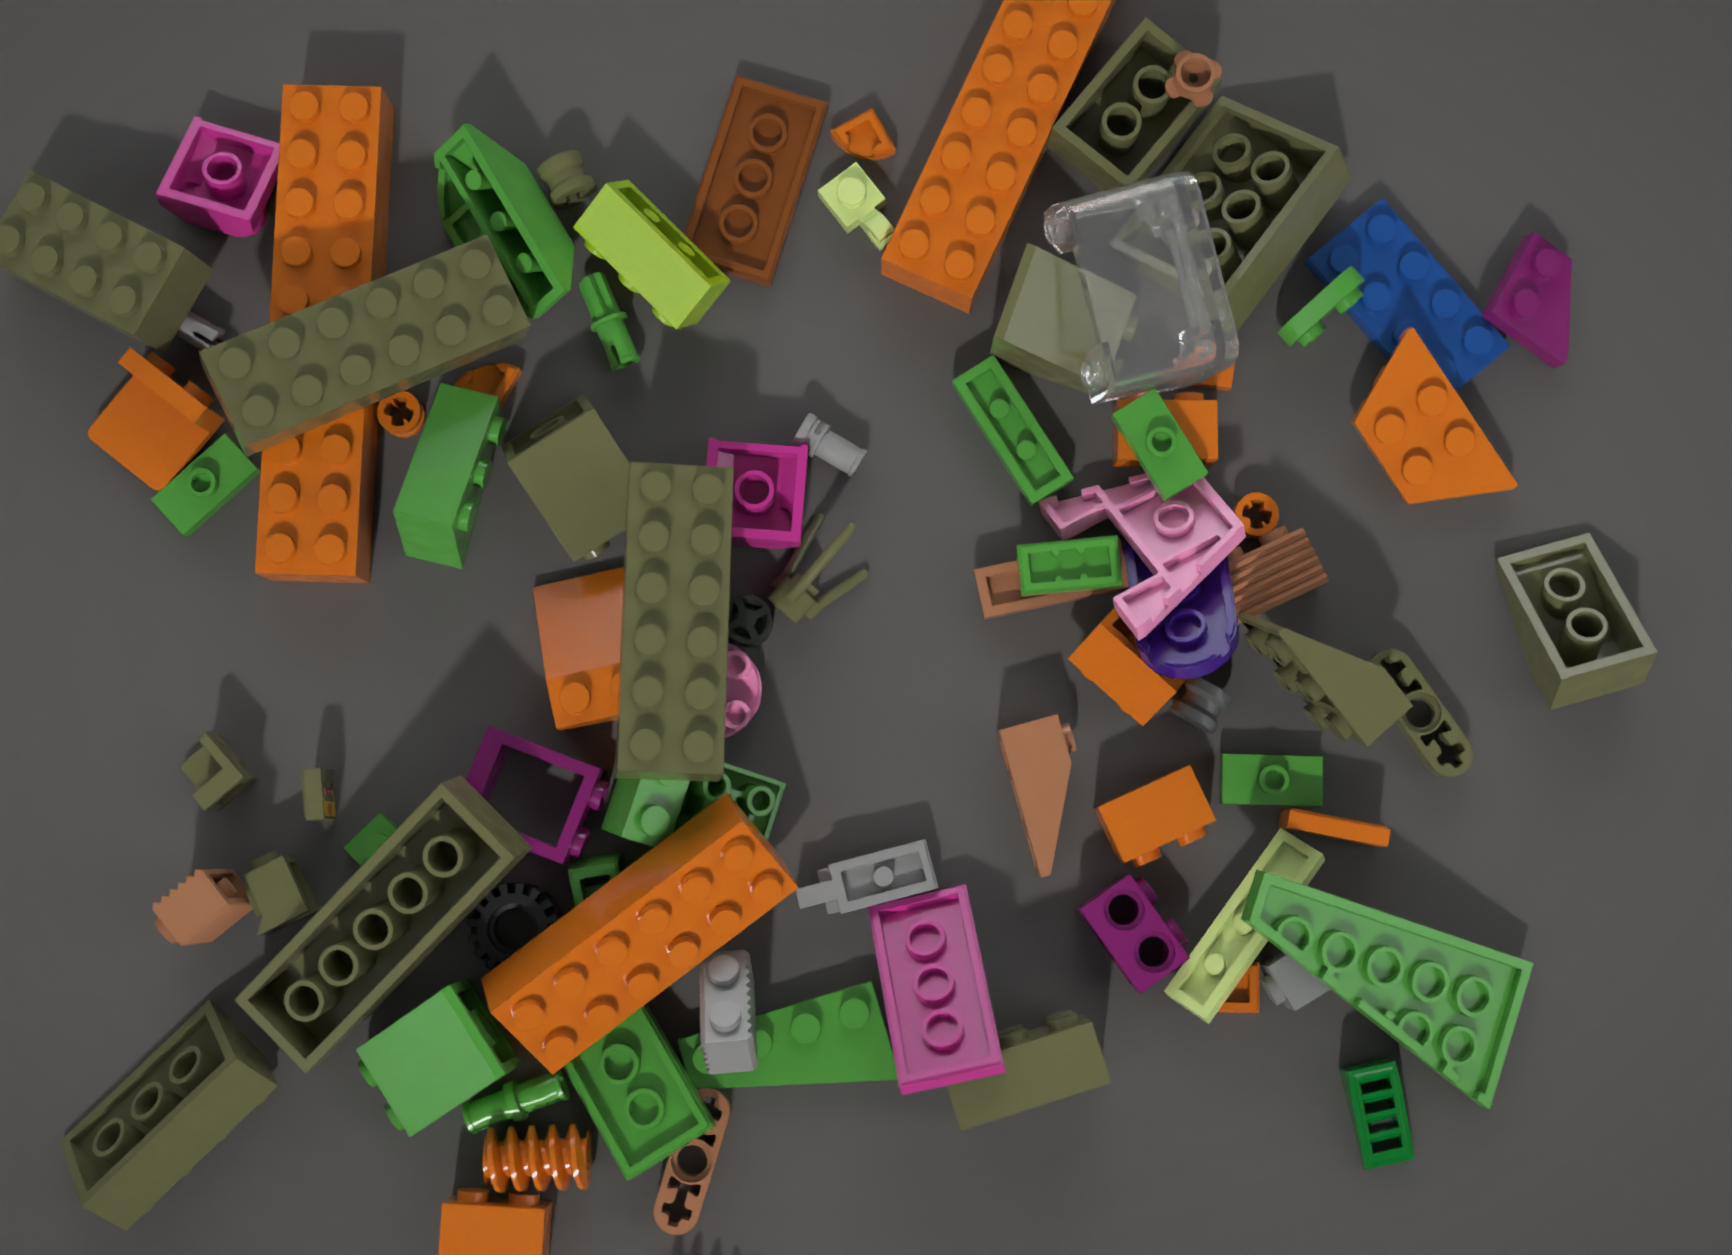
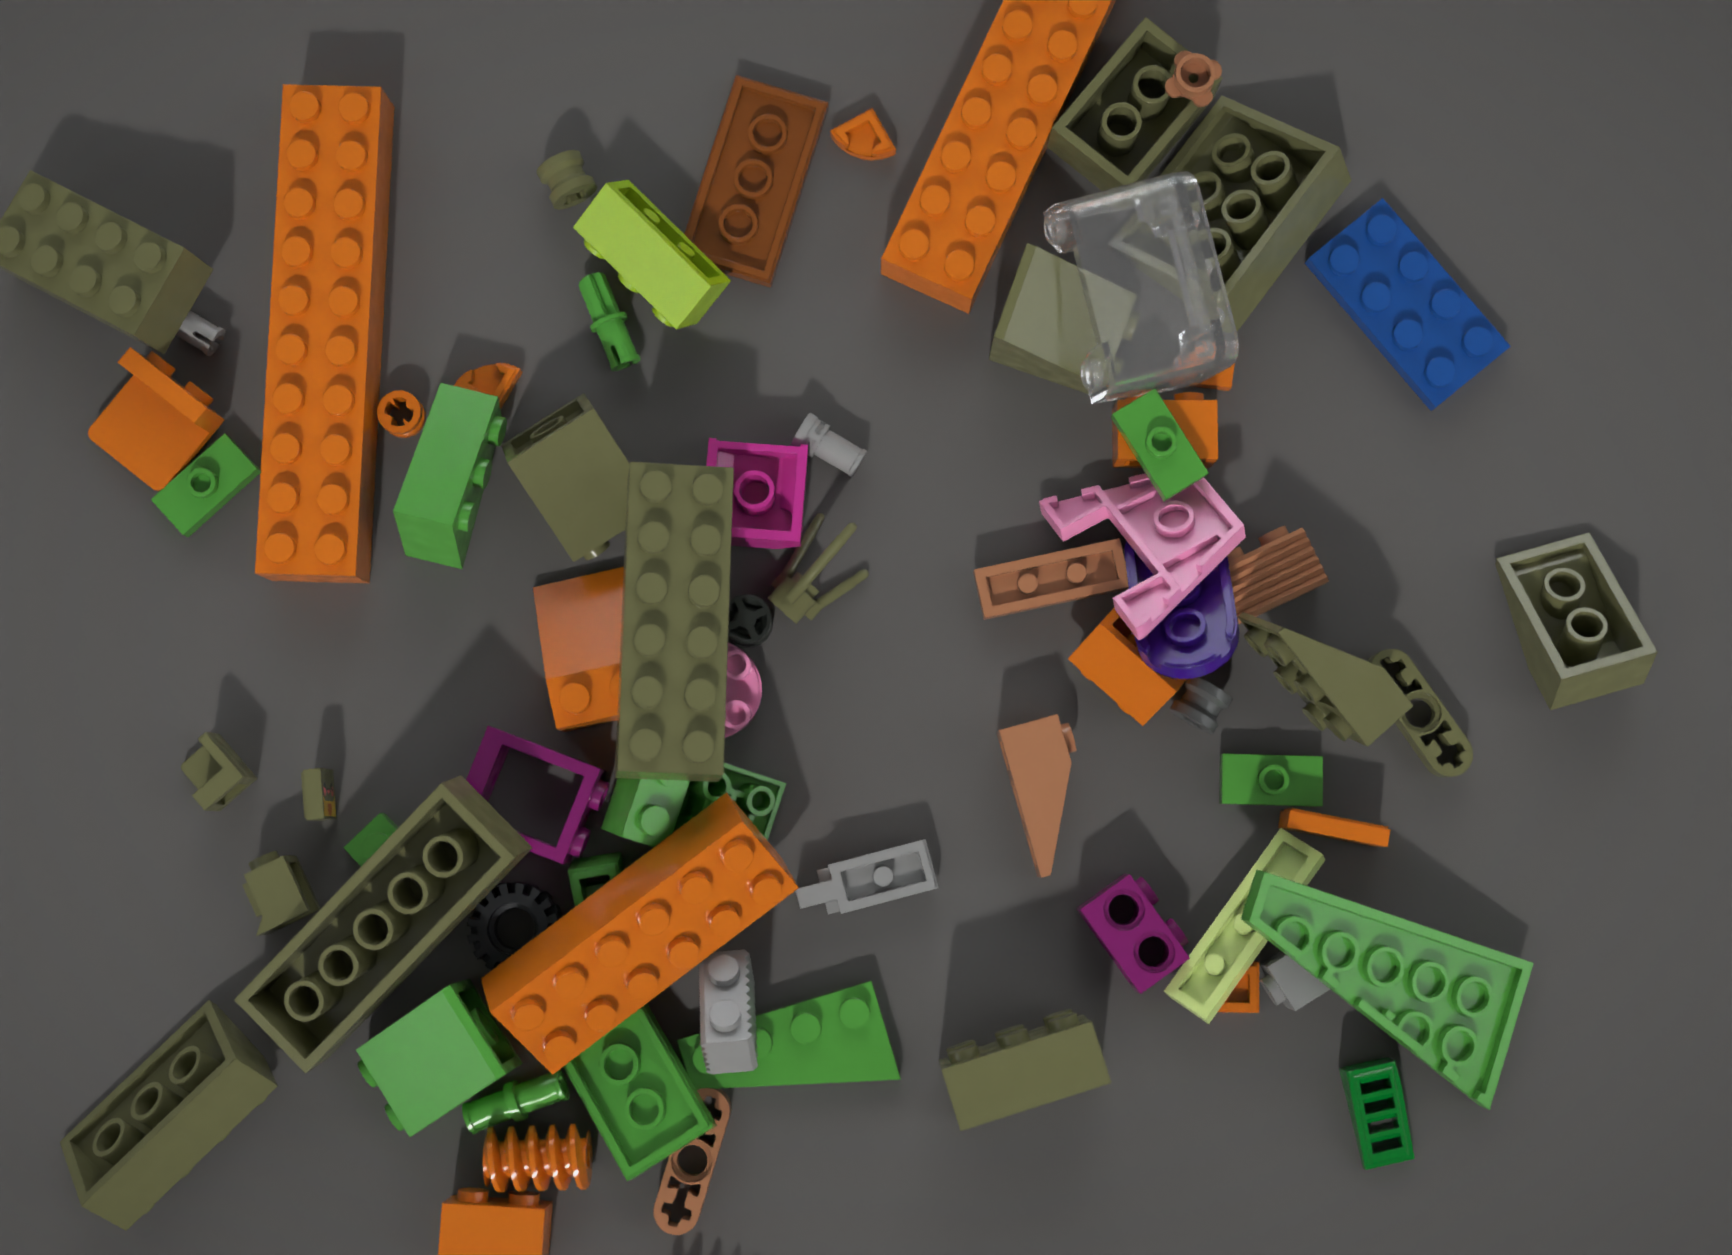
nougat brick [152,868,253,946] -> none
dark pink slope [156,116,279,237] -> none
olive brick [199,235,531,457] -> none
bright green wedge [433,124,575,319] -> none
yellowish green plate [817,162,895,251] -> none
dark pink tile [868,884,1006,1095] -> none
bright green plate [951,355,1074,507] -> none
bright green plate [1016,535,1123,597] -> none
orange brick [1093,765,1216,868] -> none
orange bush [1232,492,1279,539] -> none
bright green plate [1277,266,1365,348] -> none
orange wing [1351,327,1518,504] -> none
magenta wing [1481,232,1572,368] -> none

